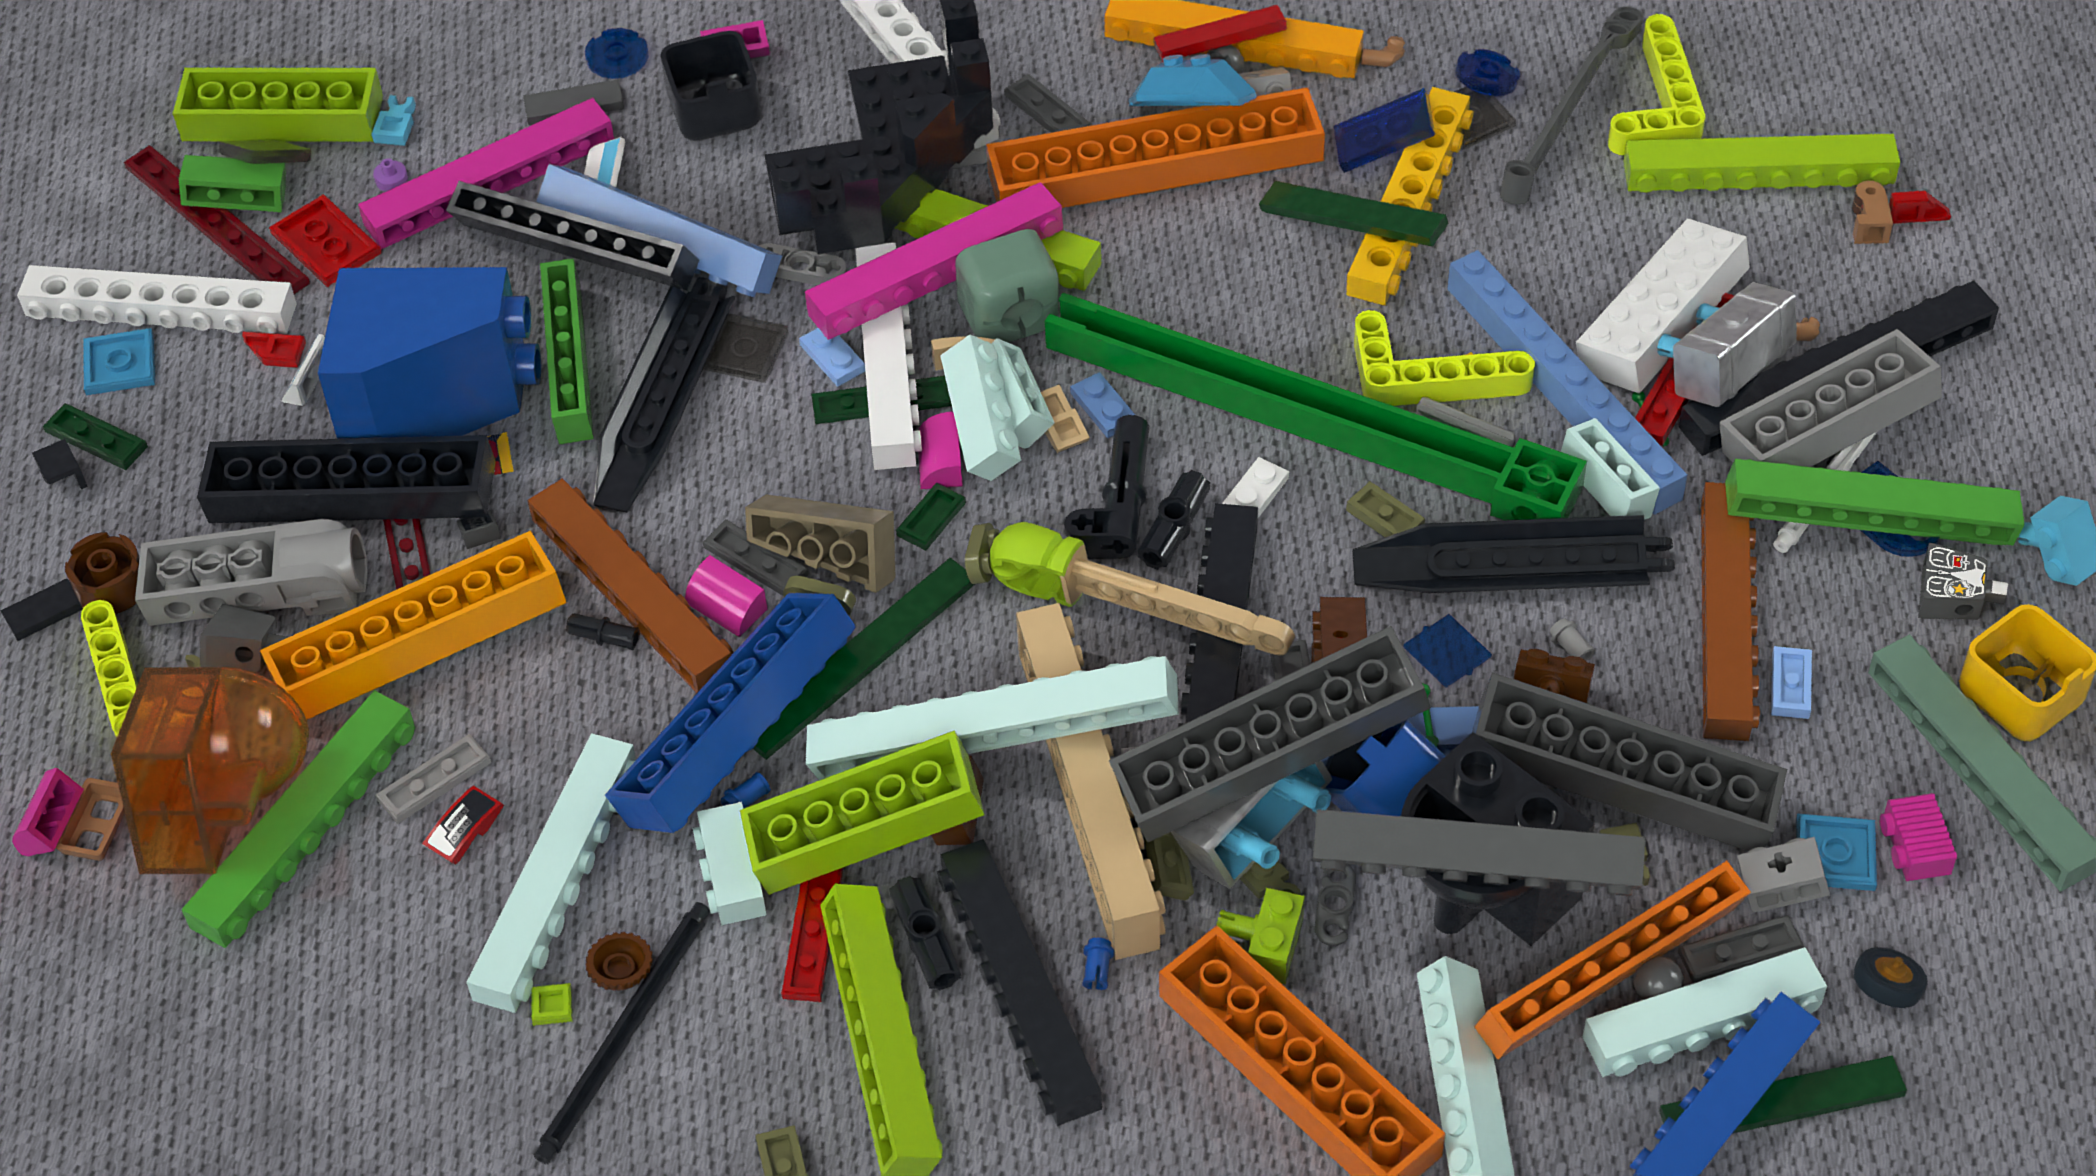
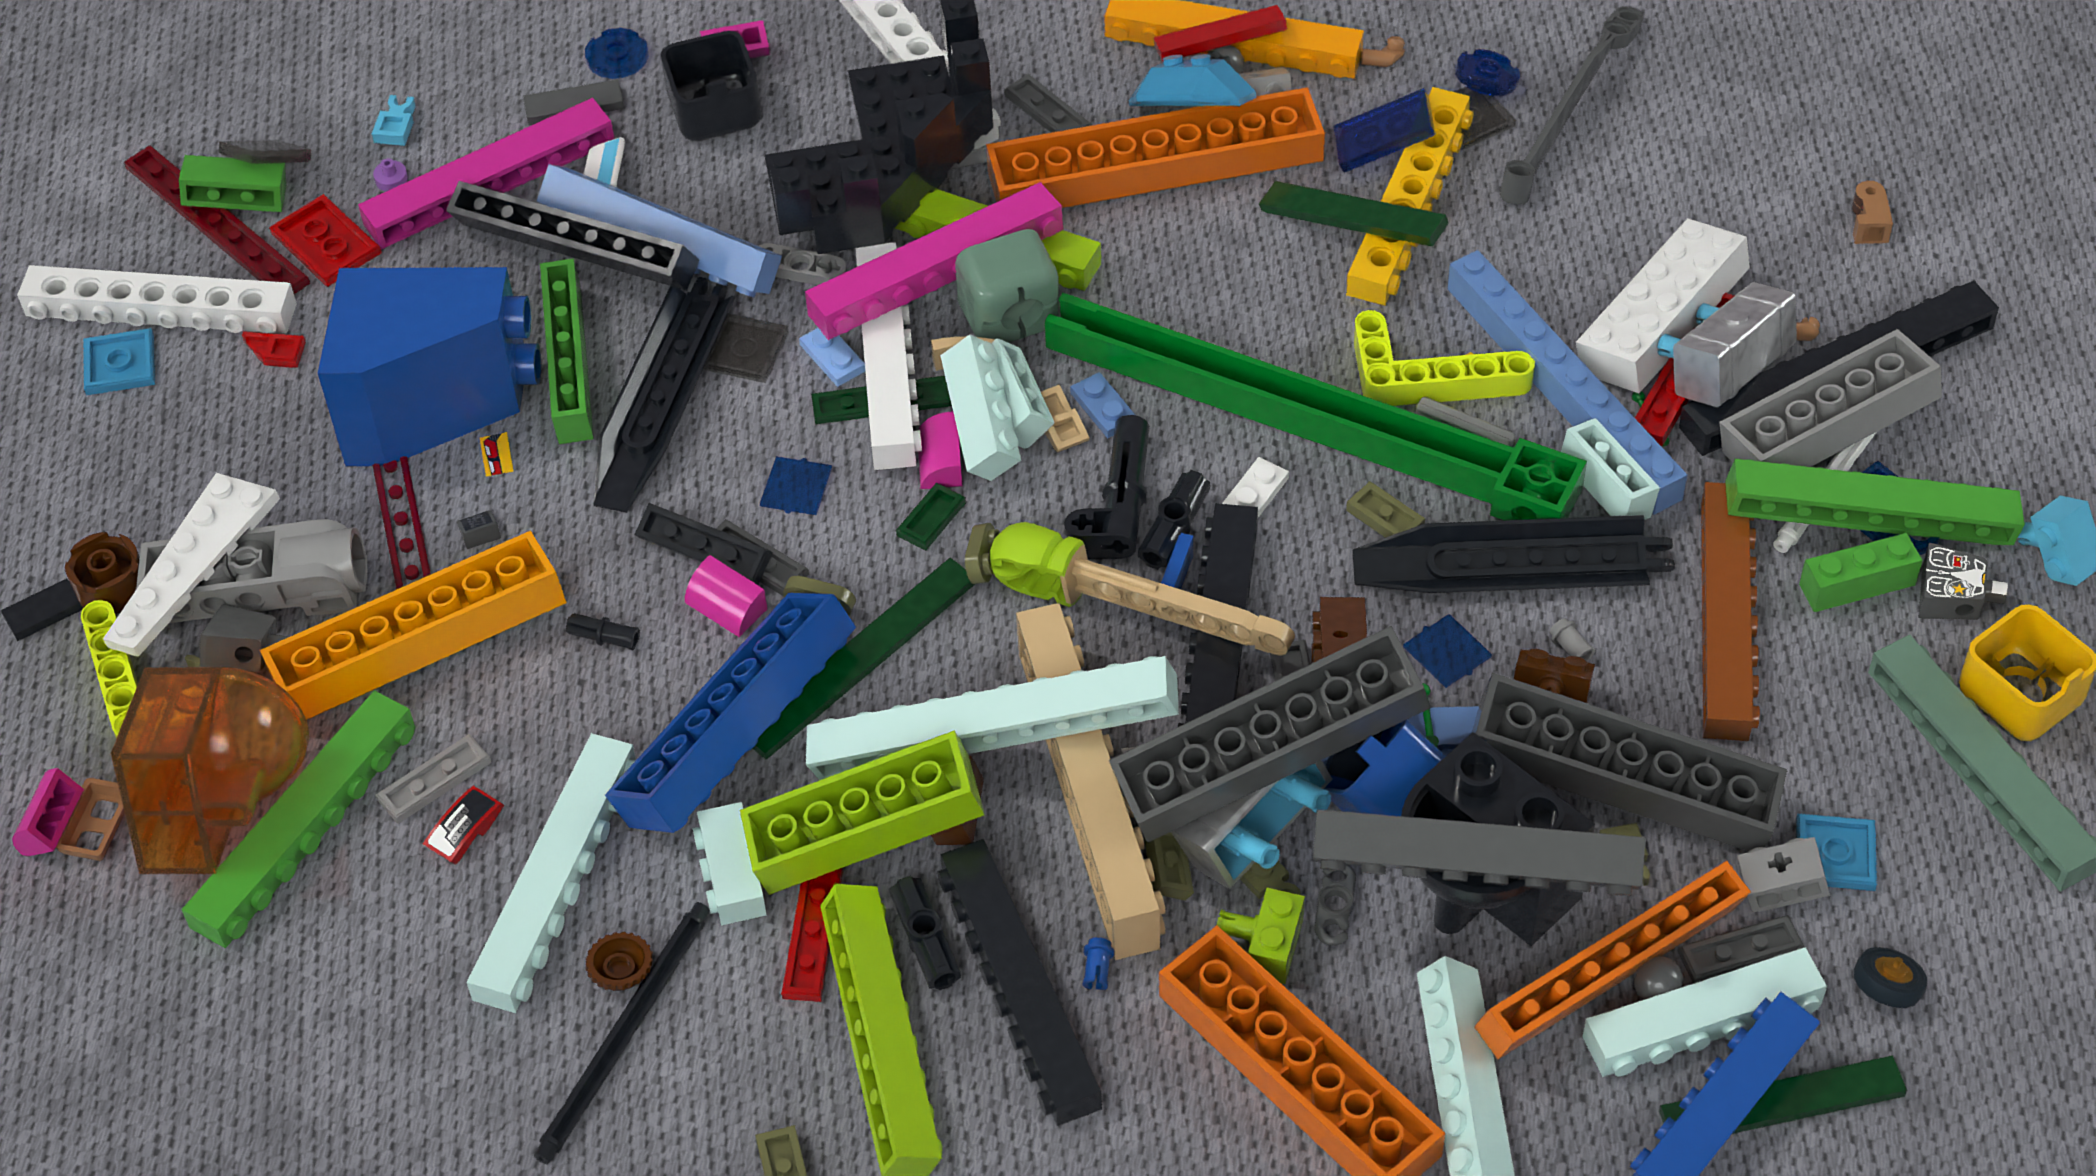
black panel [32,439,88,489] -> none
dark green tile [43,403,148,470] -> none
lime brick [173,68,383,142] -> none
black brick [197,435,496,523] -> none
white slope [281,334,325,406] -> none
dark orange brick [527,478,734,693] -> none
lime tile [531,983,572,1026] -> none
blue pin [721,772,771,809] -> none
dark tan wedge [745,494,896,593] -> none
neon yellow beam [1608,14,1705,155] -> none
lime brick [1623,133,1900,193] -> none
light blue plate [1771,646,1812,719] -> none
dark pink brick [1880,793,1957,881] -> none
red tile [1889,191,1951,224] -> none
none -> white wing [103,473,280,657]
none -> black tile [634,503,773,585]
none -> clear blue piece [760,456,832,515]
none -> blue tile [1161,533,1194,590]
none -> bright green brick [1799,533,1923,612]

